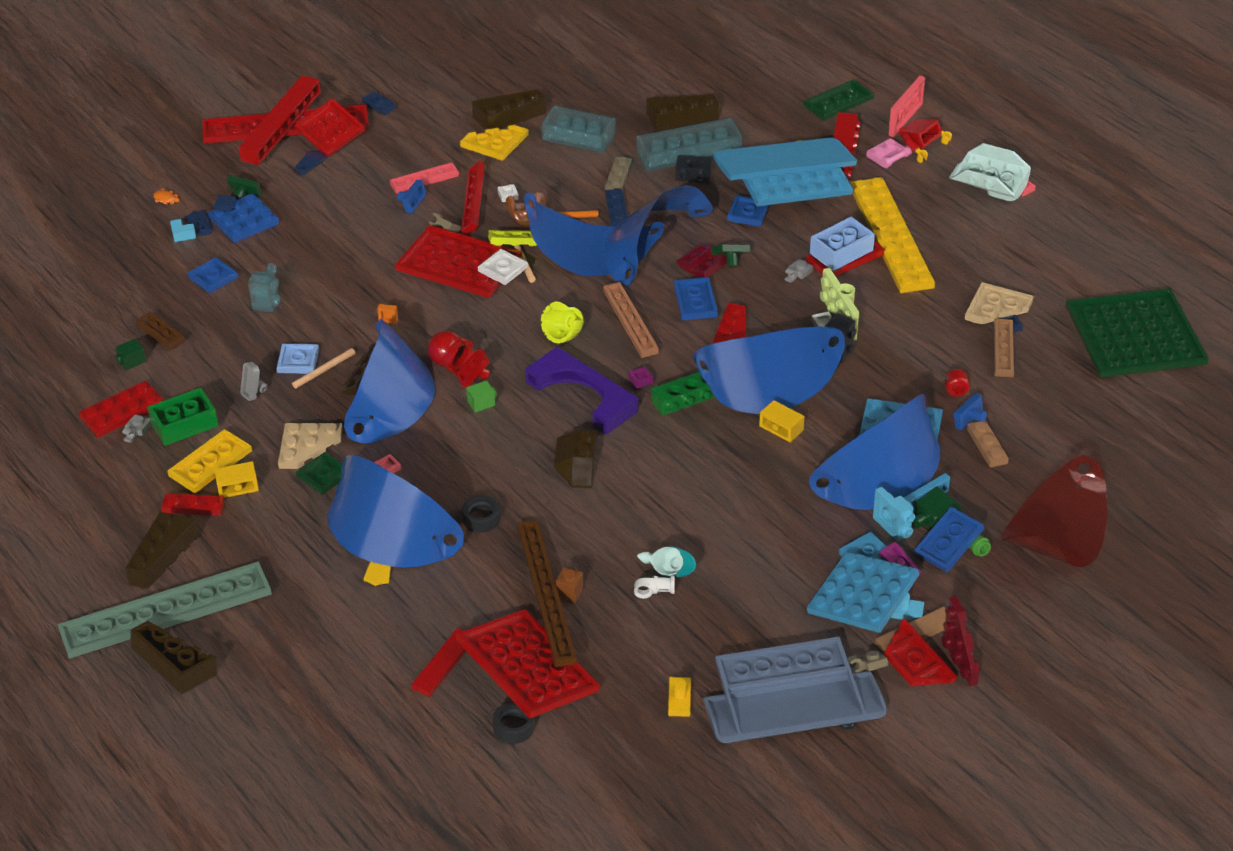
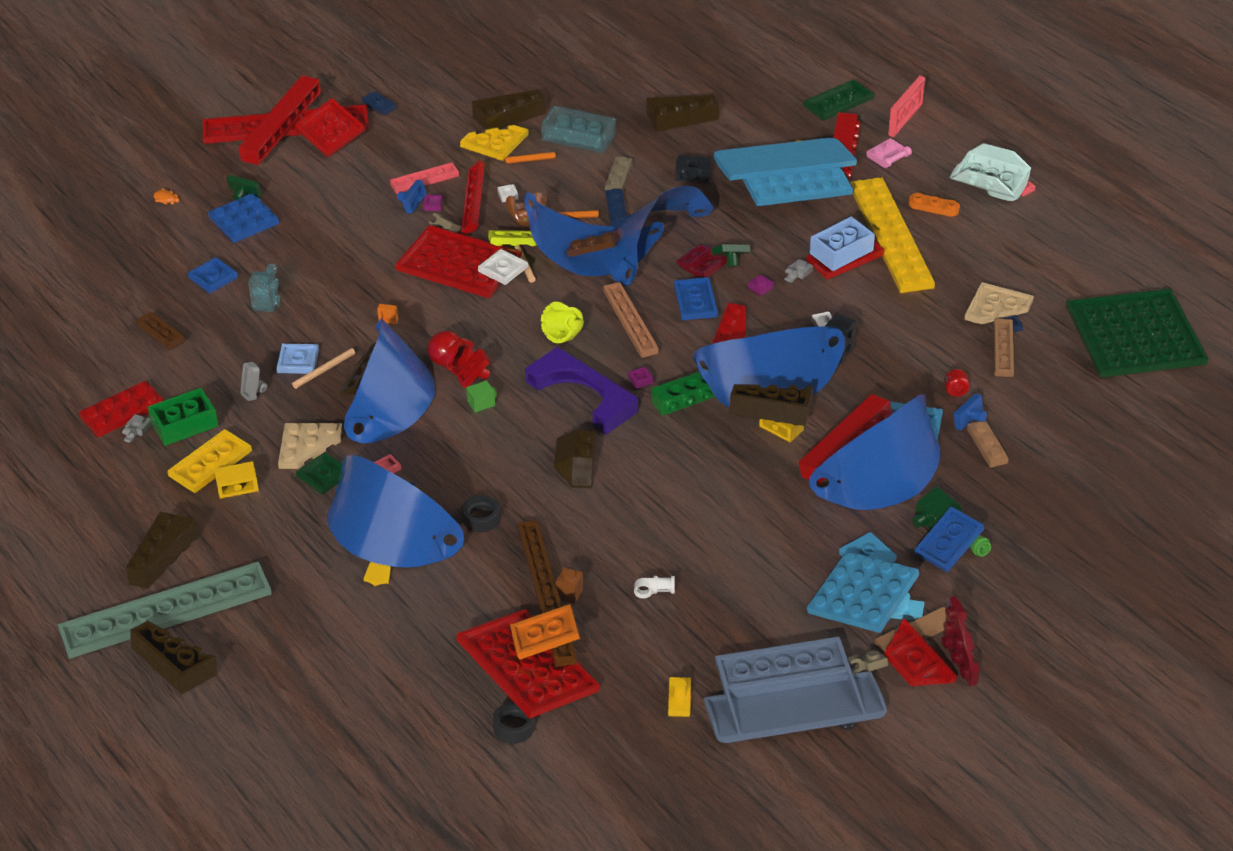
dark green brick [115,339,146,371] -> none
red plate [161,493,225,516] -> none
medium azure piece [170,219,196,242] -> none
dark blue piece [184,210,213,236] -> none
dark blue tile [214,195,236,212] -> none
dark blue piece [295,151,327,174] -> none
red tile [411,628,466,697] -> none
clear light blue brick [636,118,742,172] -> none
light aqua hair [637,546,696,578] -> none
blue plate [727,195,769,227] -> none
yellowish green plate [820,268,859,341] -> none
medium azure plate [873,487,915,542] -> none
magenta plate [879,542,921,577] -> none
red torso [899,119,952,163] -> none
dark azure tile [904,473,950,512] -> none
clear red piece [1001,455,1108,567] -> none
none -> magenta plate [423,195,442,211]
none -> orange bar [505,152,556,164]
none -> orange plate [510,604,580,660]
none -> reddish brown plate [566,232,620,257]
none -> dark brown wedge [729,384,813,426]
none -> magenta plate [748,274,774,296]
none -> red brick [798,394,892,484]
none -> orange plate [909,193,960,217]

